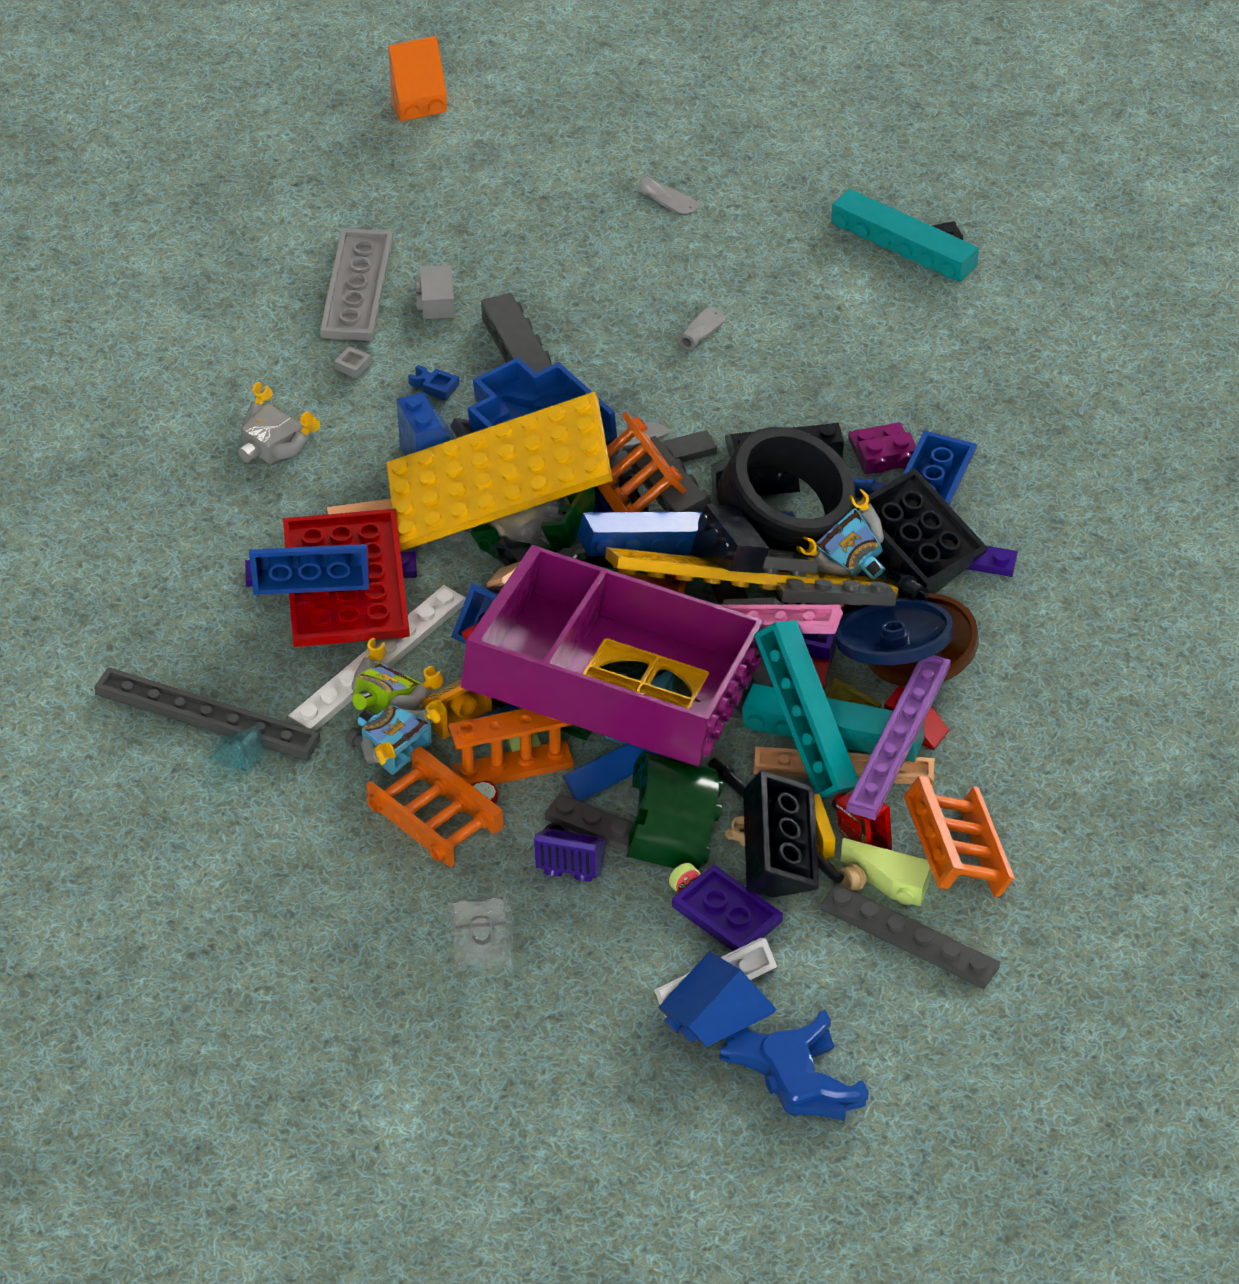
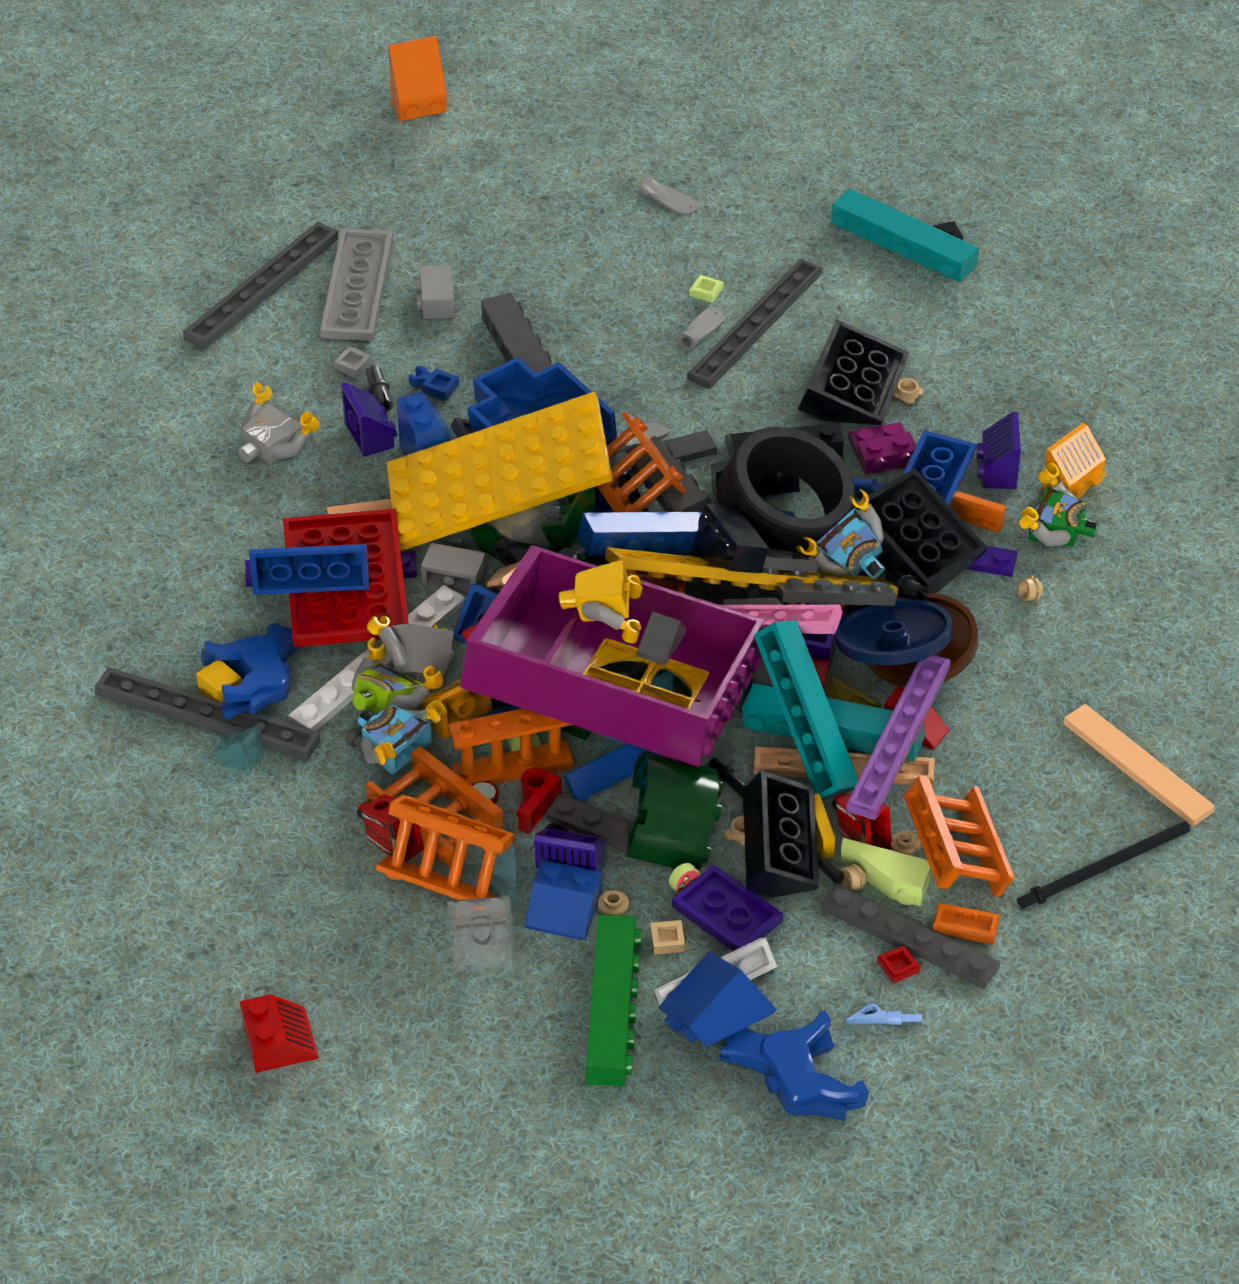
none -> dark grey plate [183,221,338,350]
none -> yellow brick [196,660,242,703]
none -> blue animal [201,623,302,719]
none -> red slope [239,994,319,1073]
none -> dark purple slope [341,382,397,457]
none -> red torso [357,794,424,862]
none -> dark grey axle [366,365,393,411]
none -> light grey torso [367,616,455,684]
none -> orange fence [376,794,515,910]
none -> light grey brick [421,543,486,593]
none -> clear light blue slope [479,840,517,906]
none -> red plate [516,768,562,834]
none -> blue slope [525,859,602,941]
none -> yellow torso [559,560,643,644]
none -> green brick [586,915,642,1086]
none -> tan plate [598,890,629,916]
none -> dark grey slope [637,611,687,666]
none -> tan plate [650,920,685,955]
none -> dark grey tile [687,259,823,389]
none -> yellowish green tile [689,275,724,303]
none -> black slope [798,319,910,426]
none -> light blue hand [845,1004,922,1025]
none -> red tile [877,945,921,984]
none -> tan plate [891,831,921,856]
none -> tan plate [893,378,924,404]
none -> orange plate [933,903,1000,945]
none -> orange plate [950,491,1007,533]
none -> dark purple slope [976,412,1021,489]
none -> black bar [1017,821,1190,909]
none -> tan plate [1018,575,1043,603]
none -> torso [1019,462,1099,547]
none -> light orange slope [1042,423,1106,499]
none -> light nougat tile [1063,704,1215,827]

